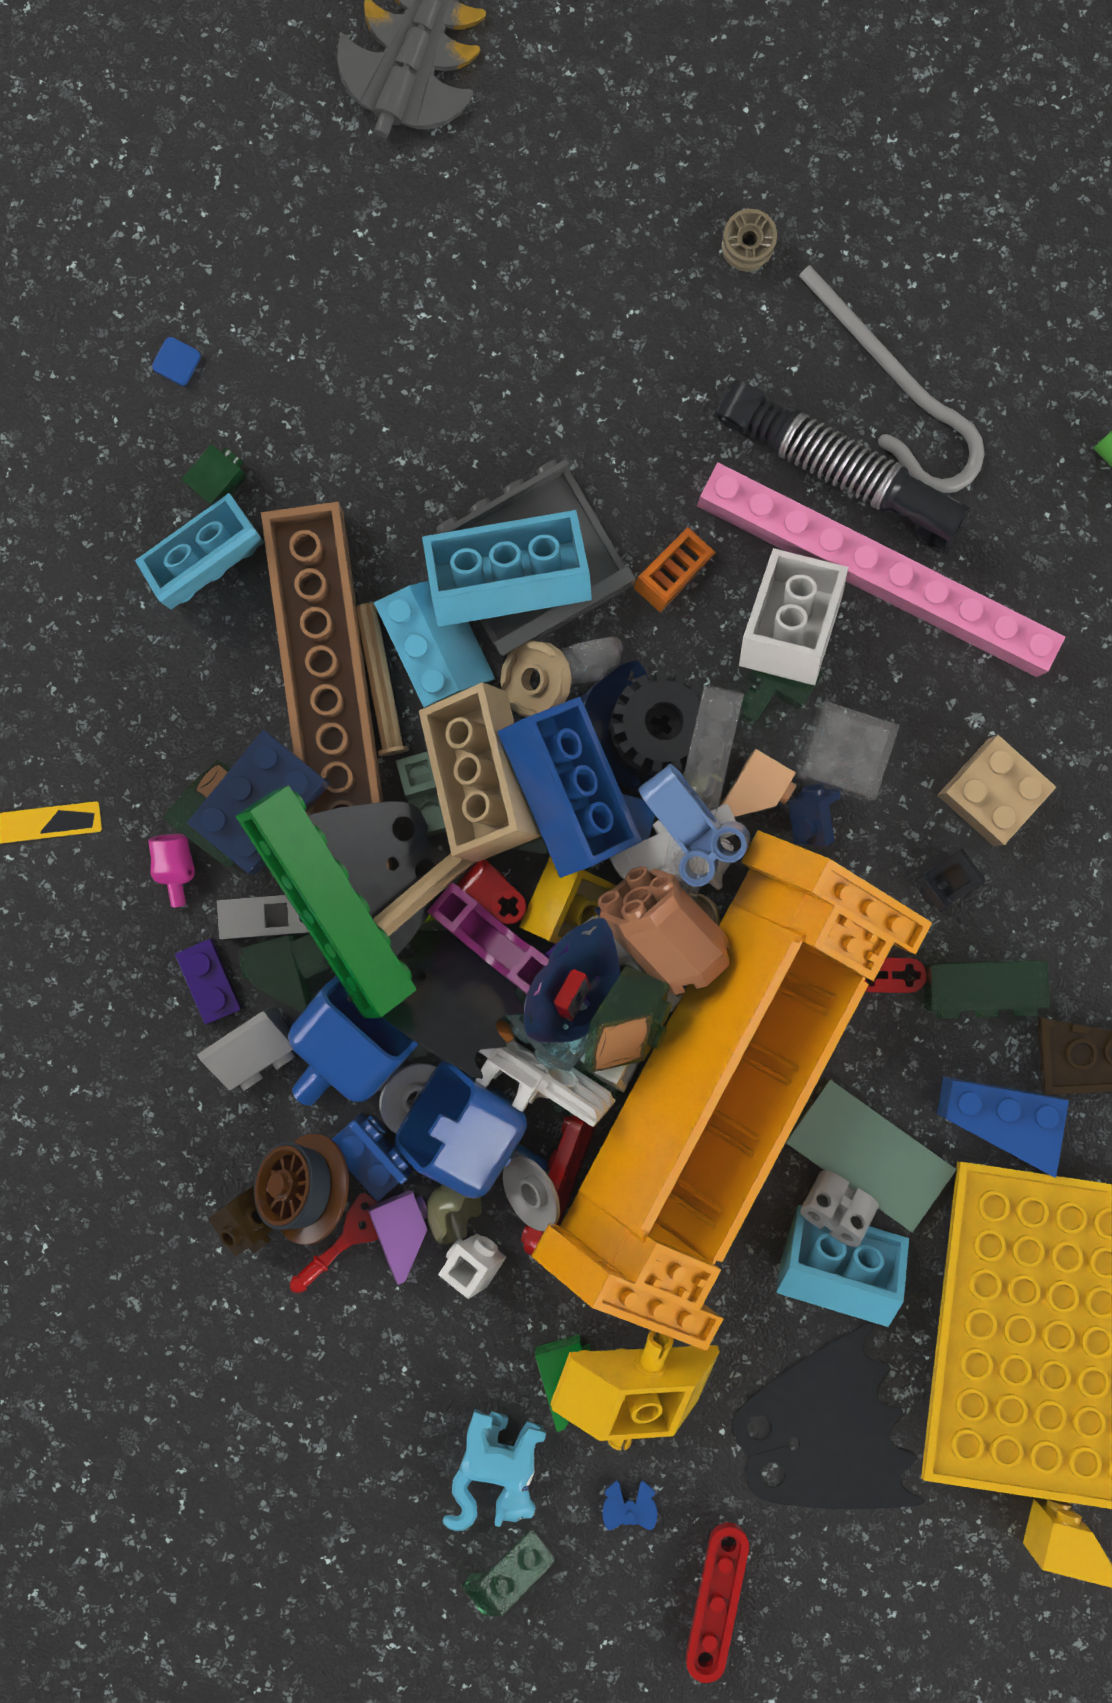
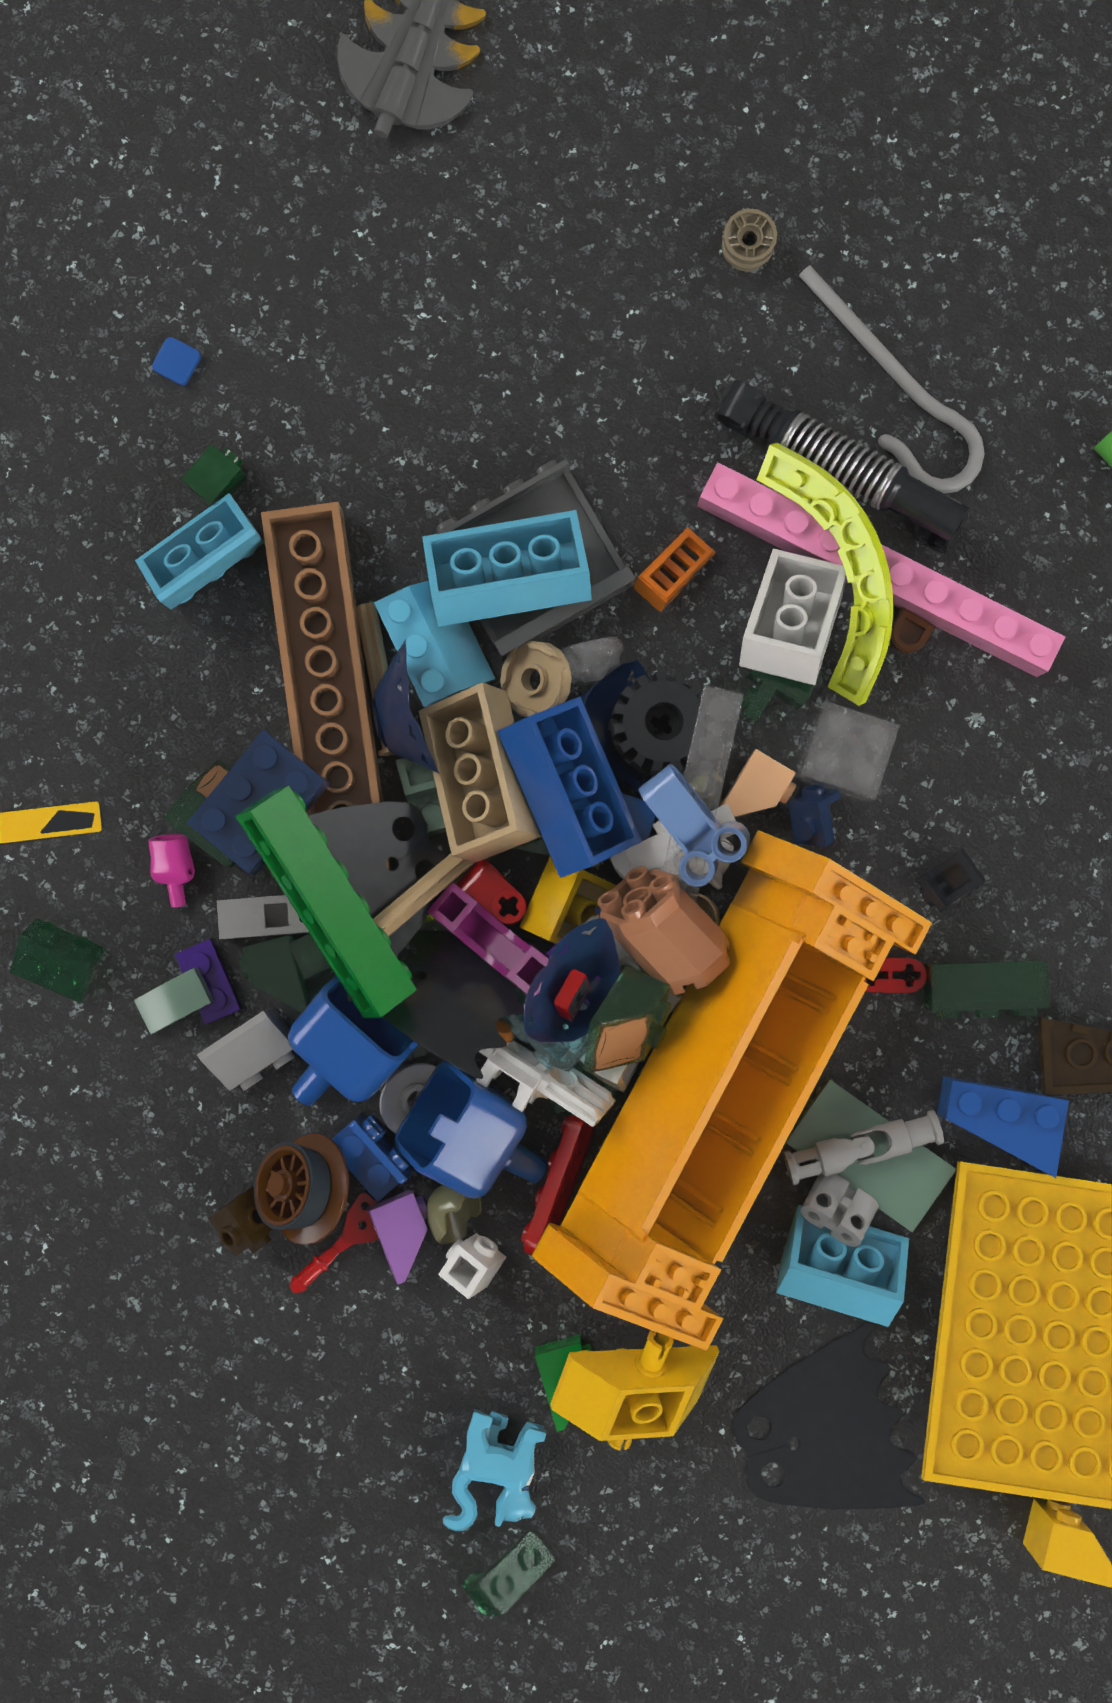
light grey dish [503,1156,560,1231] -> none
blue piece [602,1480,657,1530] -> none
red plate [686,1522,749,1683] -> none
tan brick [937,735,1056,846] -> none
none -> clear green bracket [10,919,105,1003]
none -> sand green slope [134,967,215,1034]
none -> dark blue piece [372,639,440,774]
none -> neon yellow plate [757,443,893,706]
none -> light grey piece [783,1110,944,1186]
none -> reddish brown tile [889,607,936,654]

